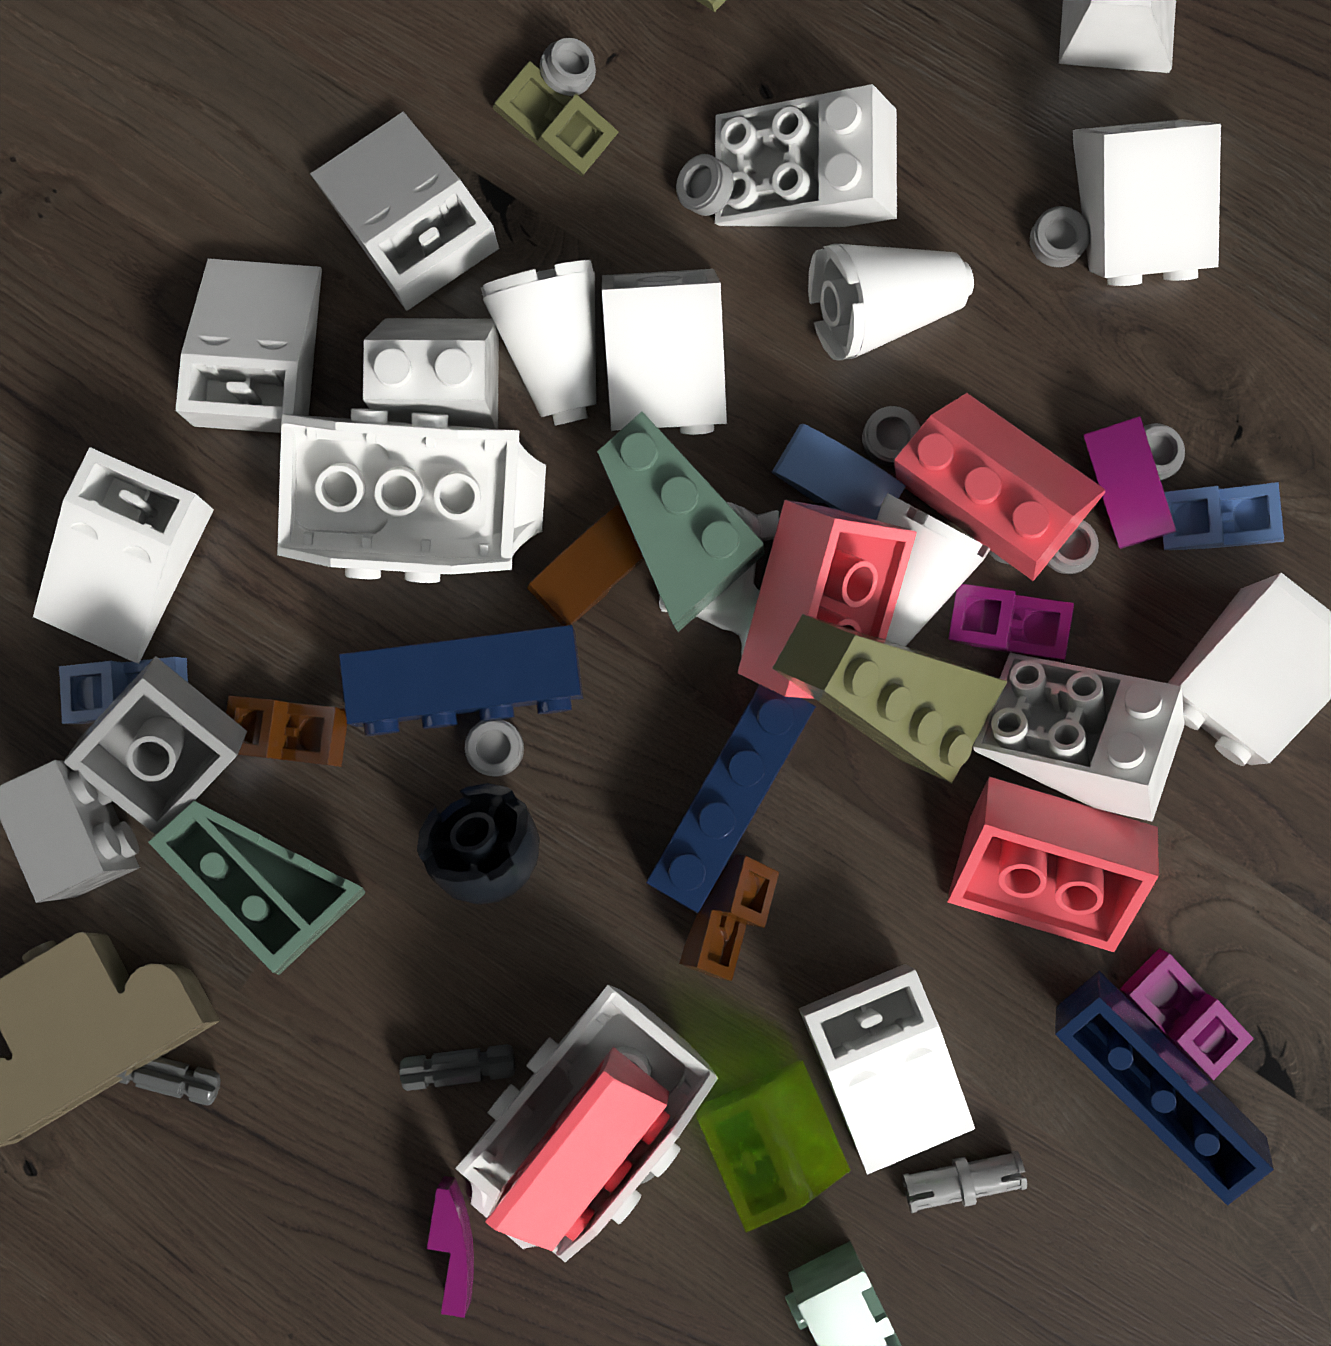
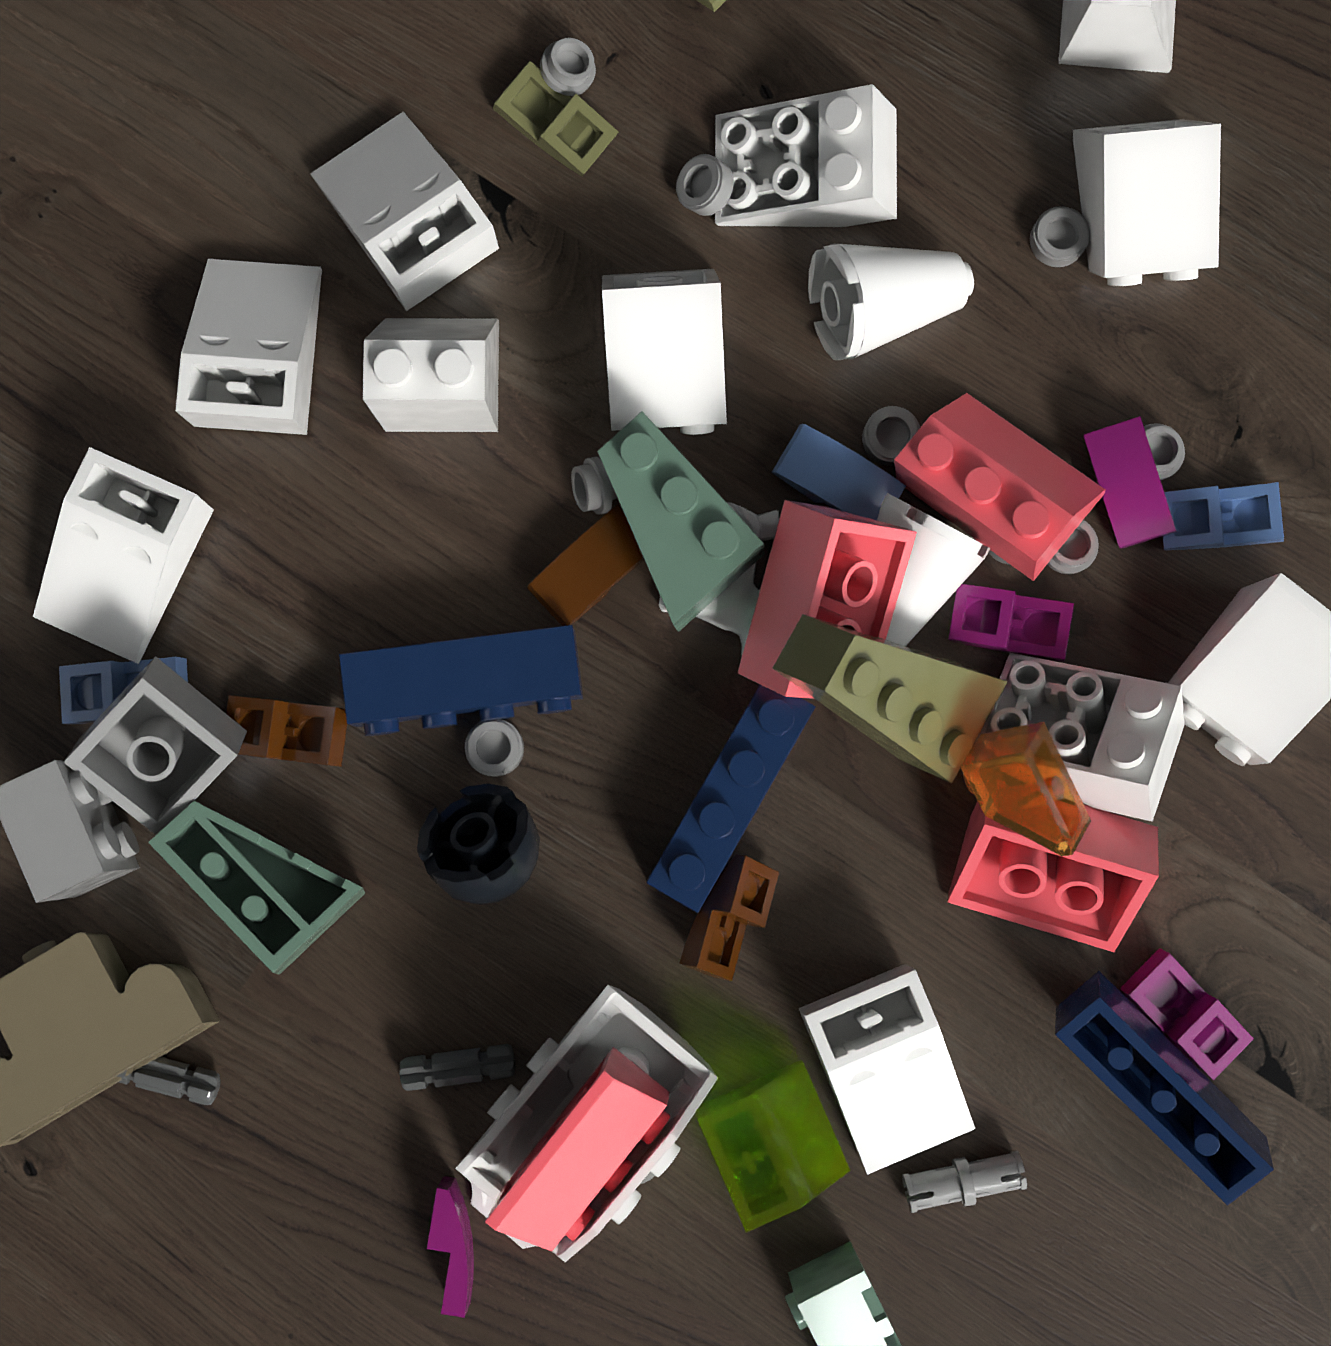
white slope [277,408,546,583] -> none
white cone [481,260,596,426] -> none
none -> light grey plate [571,456,617,514]
none -> clear orange slope [960,722,1091,856]

